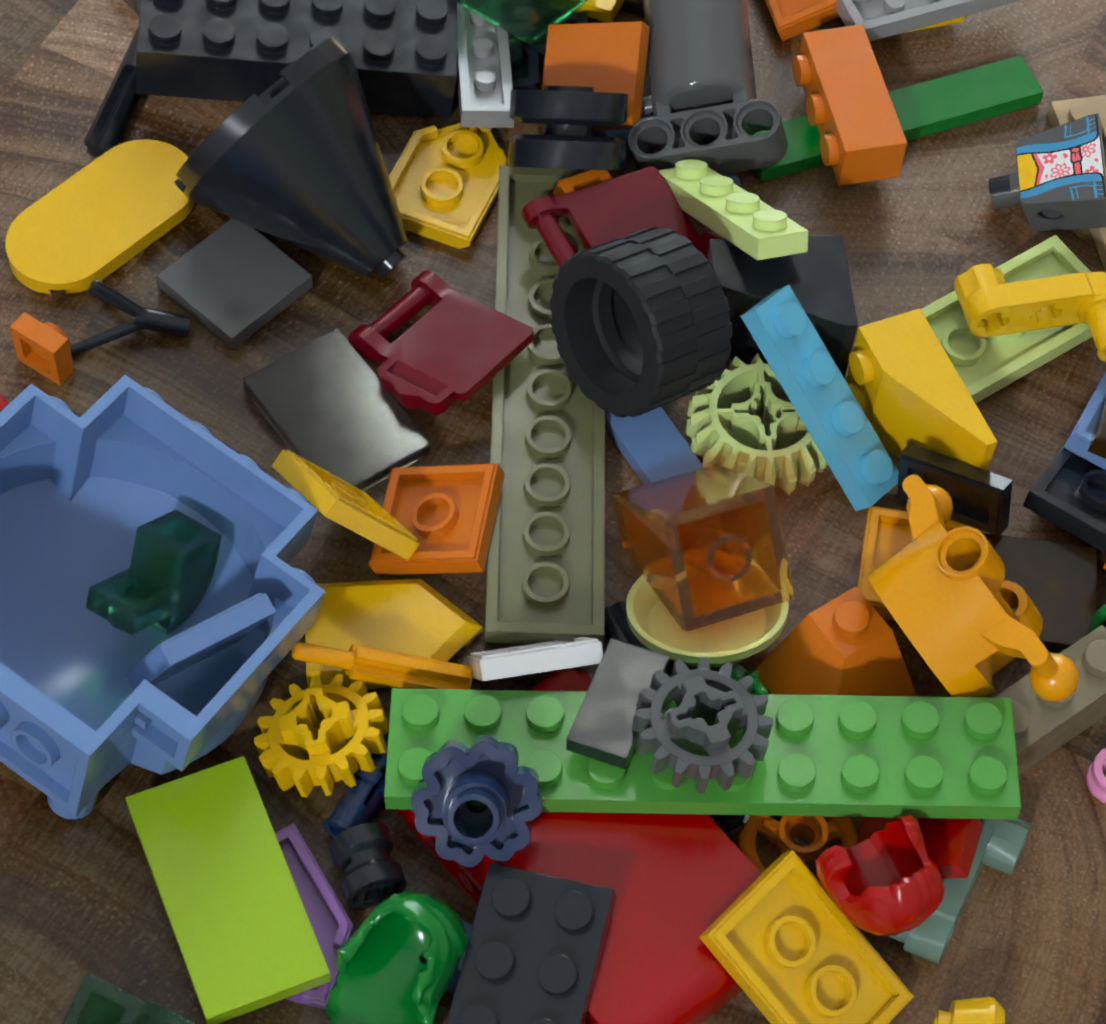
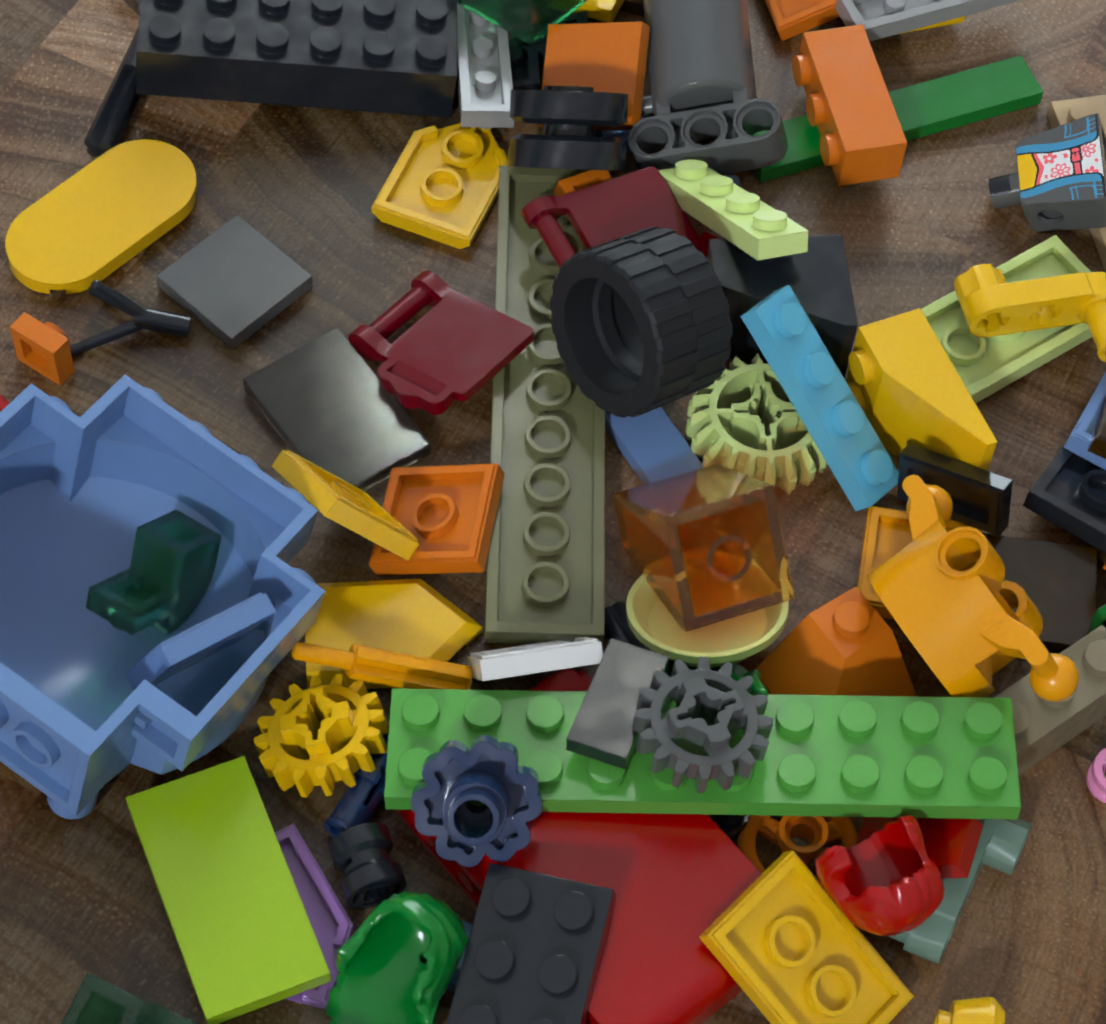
black cone [174,36,408,277] -> none

